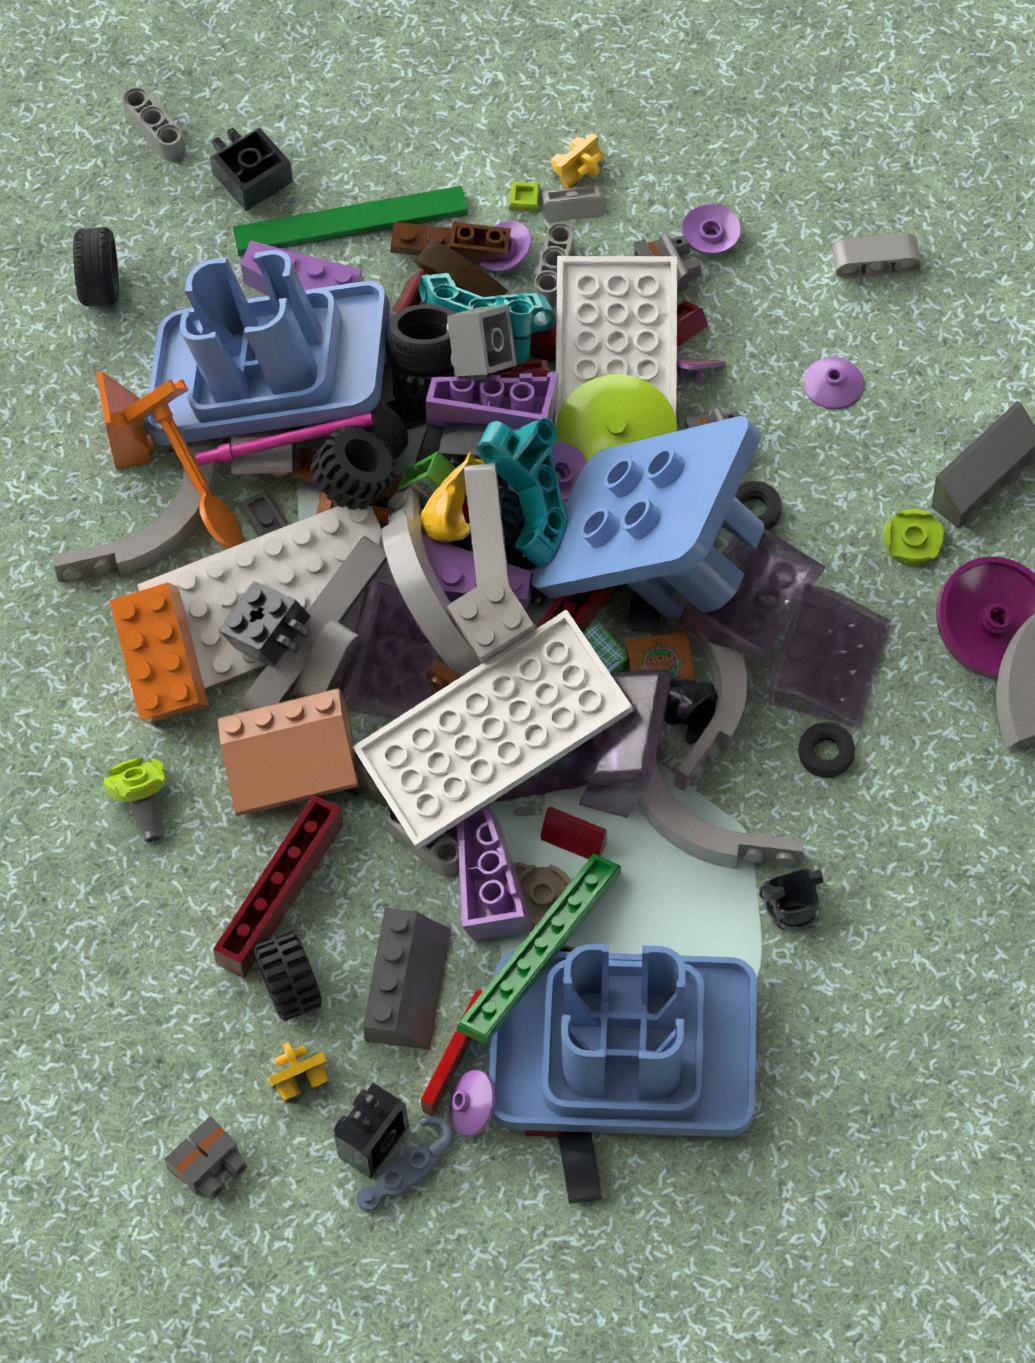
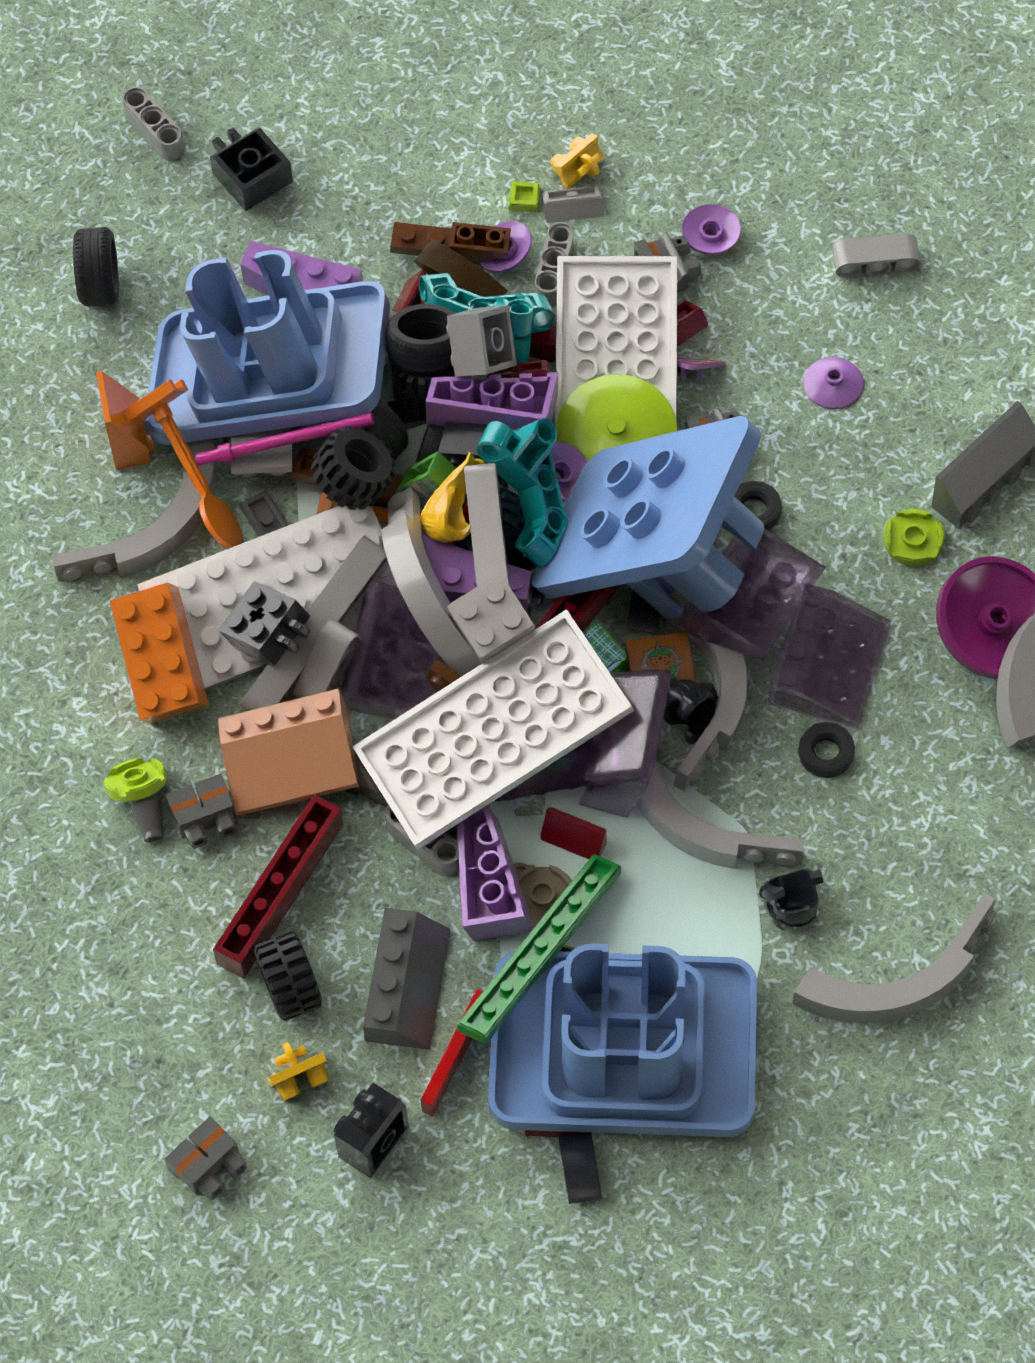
green tile [233,186,468,256] -> none
sand blue piece [357,1116,453,1211] -> none
medium lavender dish [449,1070,495,1136] -> none
none -> dark grey hips [165,773,236,849]
none -> light grey arch [793,892,996,1023]

